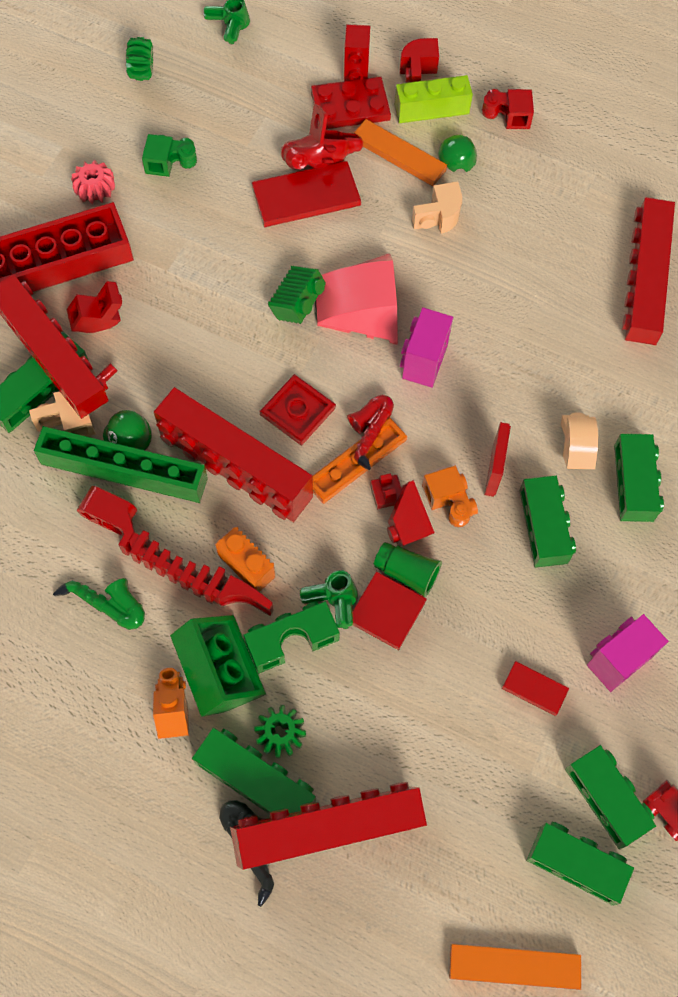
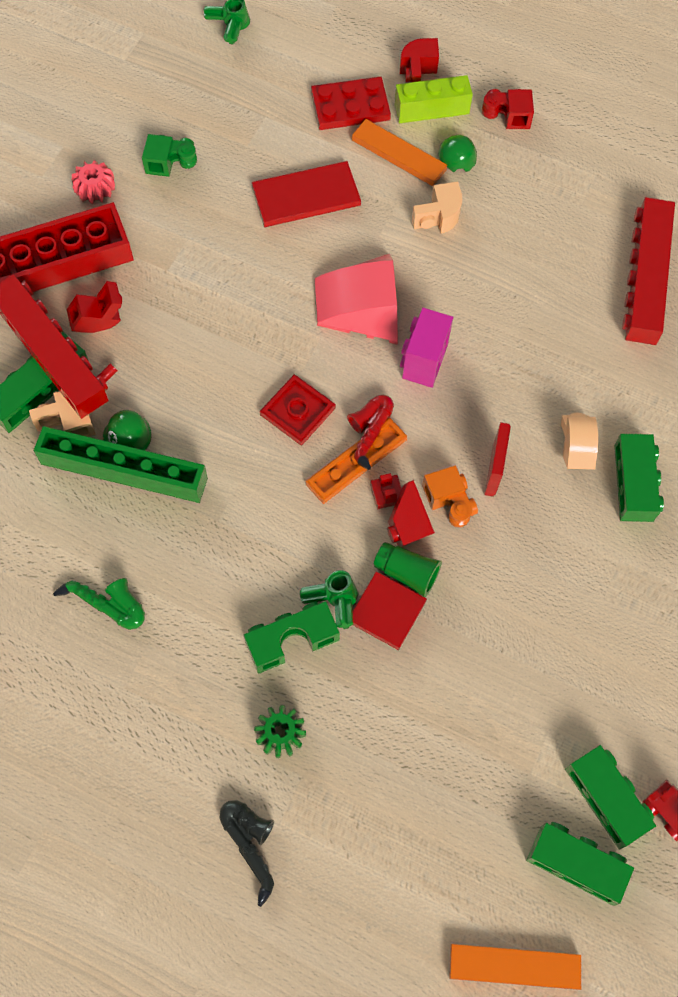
red piece [77,486,274,616] -> none
green gear [126,37,154,81] -> none
orange brick [153,668,189,739] -> none
red brick [154,387,313,523] -> none
green slope [170,615,266,717] -> none
green brick [192,727,316,815] -> none
orange brick [215,527,275,592] -> none
red brick [230,782,427,870] -> none
green brick [268,266,326,324] -> none
red piece [281,104,363,170] -> none
red brick [344,24,371,81] -> none
red tile [502,661,569,716] -> none
green brick [519,475,576,568] -> none
dark pink brick [587,614,669,693] -> none

